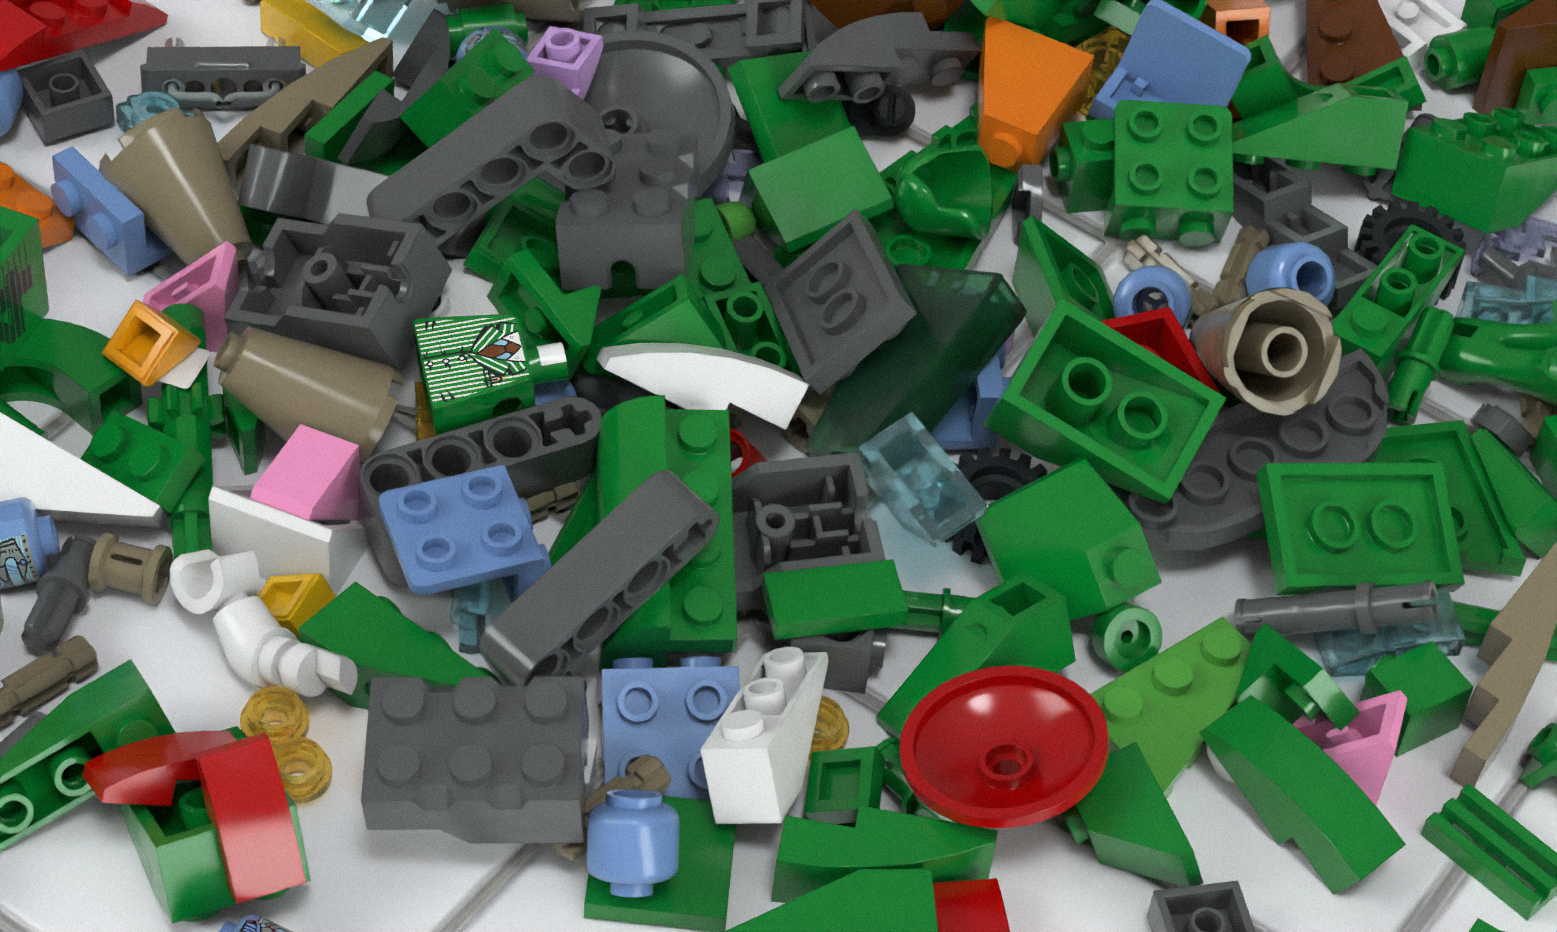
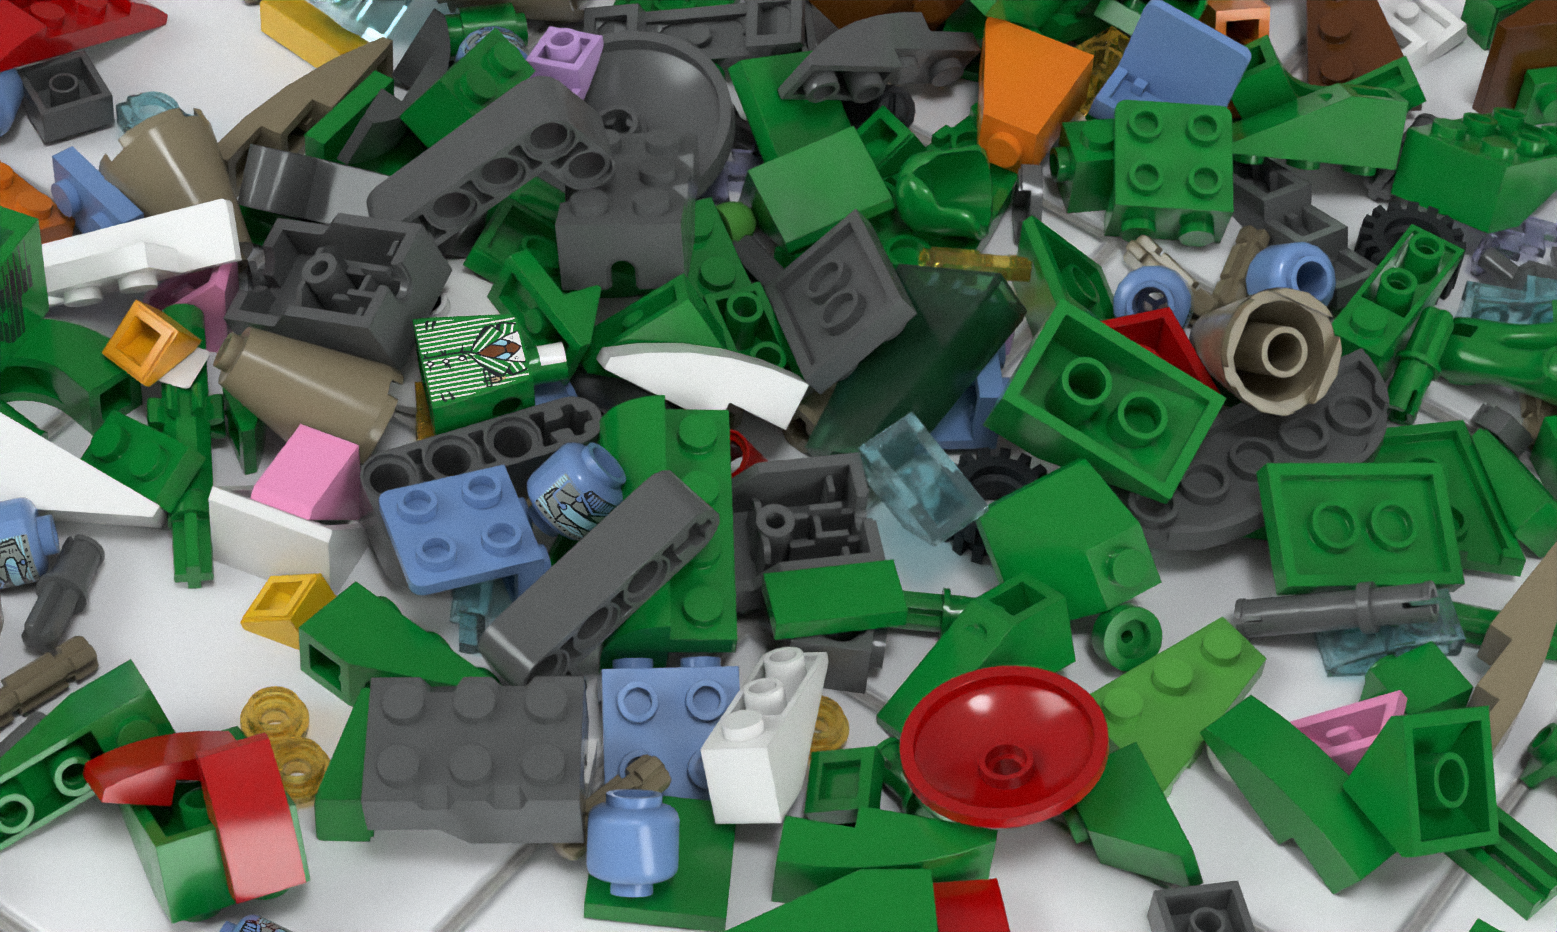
dark tan bush [88,532,173,605] -> none
dark grey piece [140,36,306,109] -> none
white piece [169,549,358,697] -> none
green slope [1236,623,1360,731] -> none
green brick [1424,25,1496,90] -> none
none -> white bracket [42,199,242,308]
none -> green slope [314,688,374,842]
none -> medium blue head [527,443,626,540]
none -> green slope [856,105,928,178]
none -> clear yellow plate [917,247,1033,290]
none -> green slope [1342,705,1500,857]

